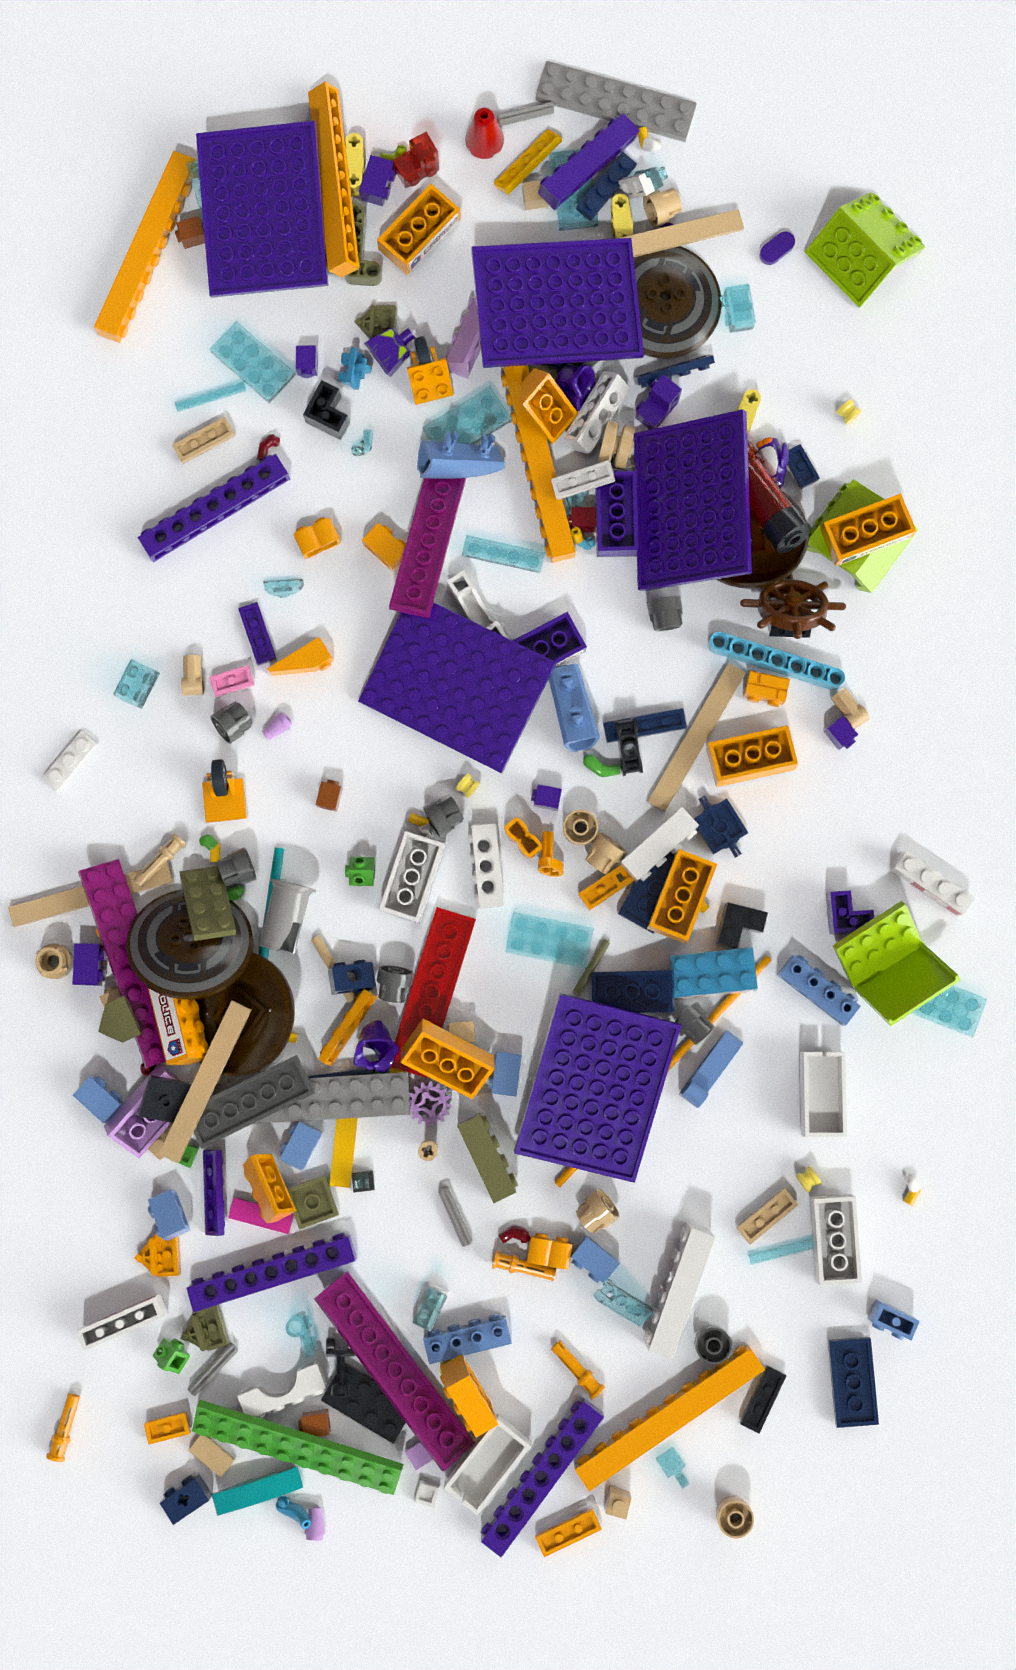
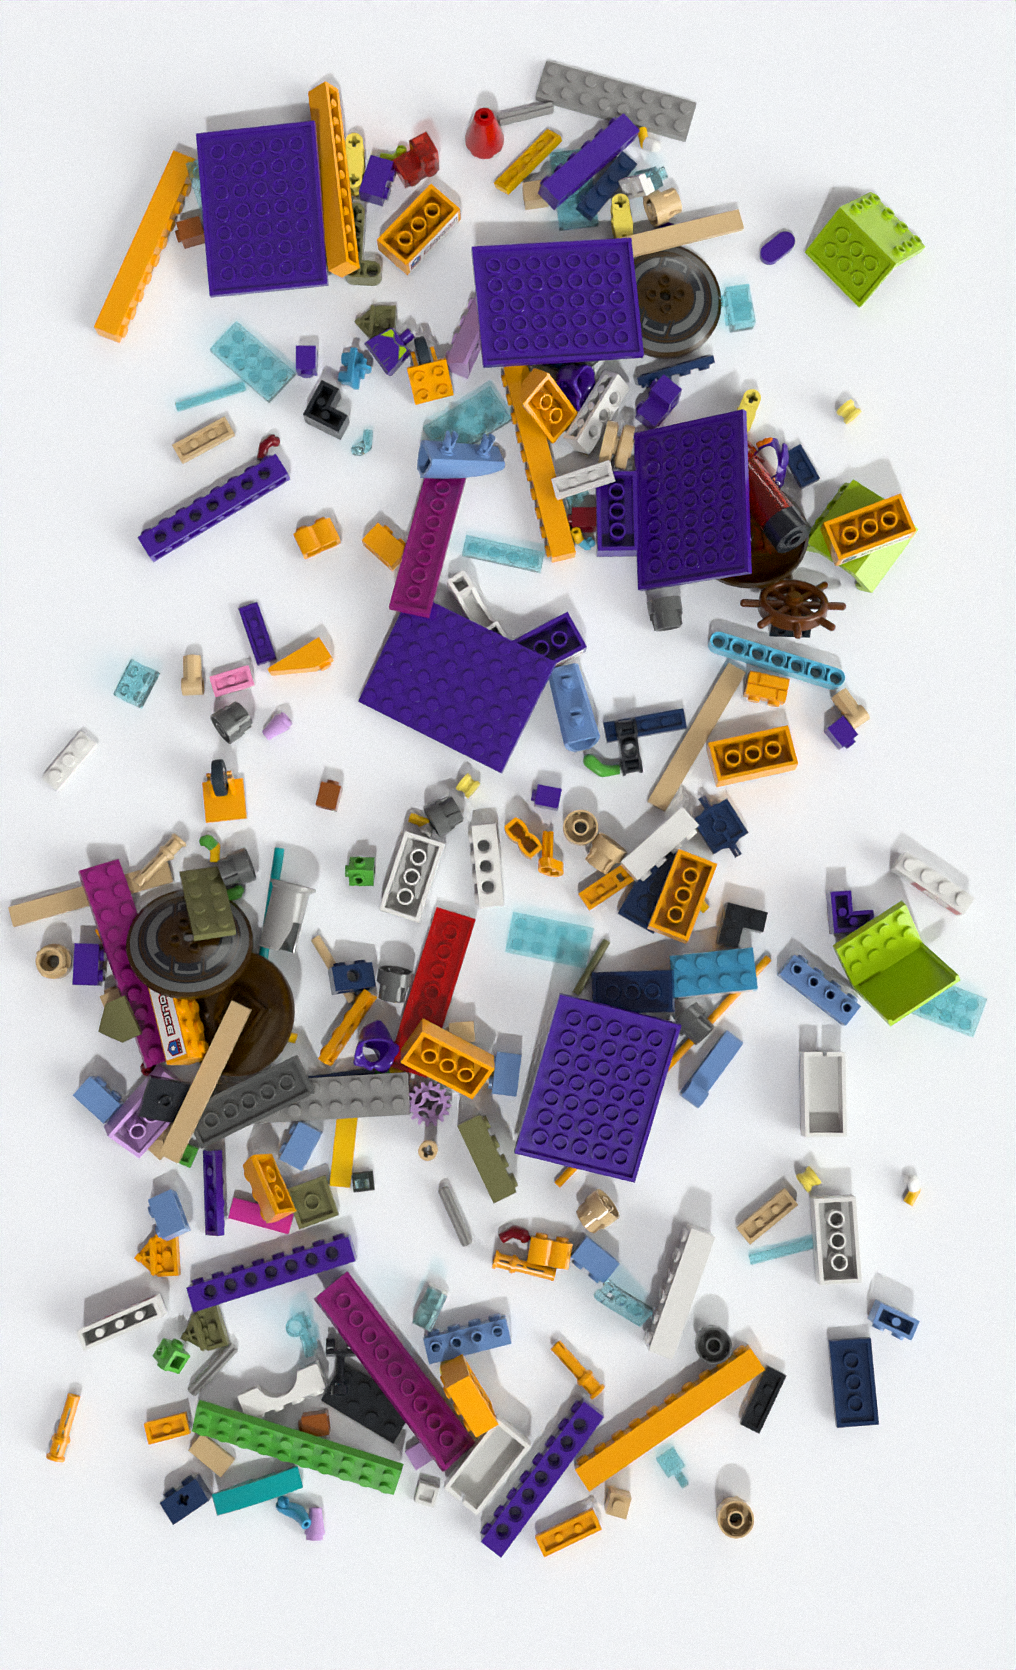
clear light blue plate [263,578,304,598] -> none

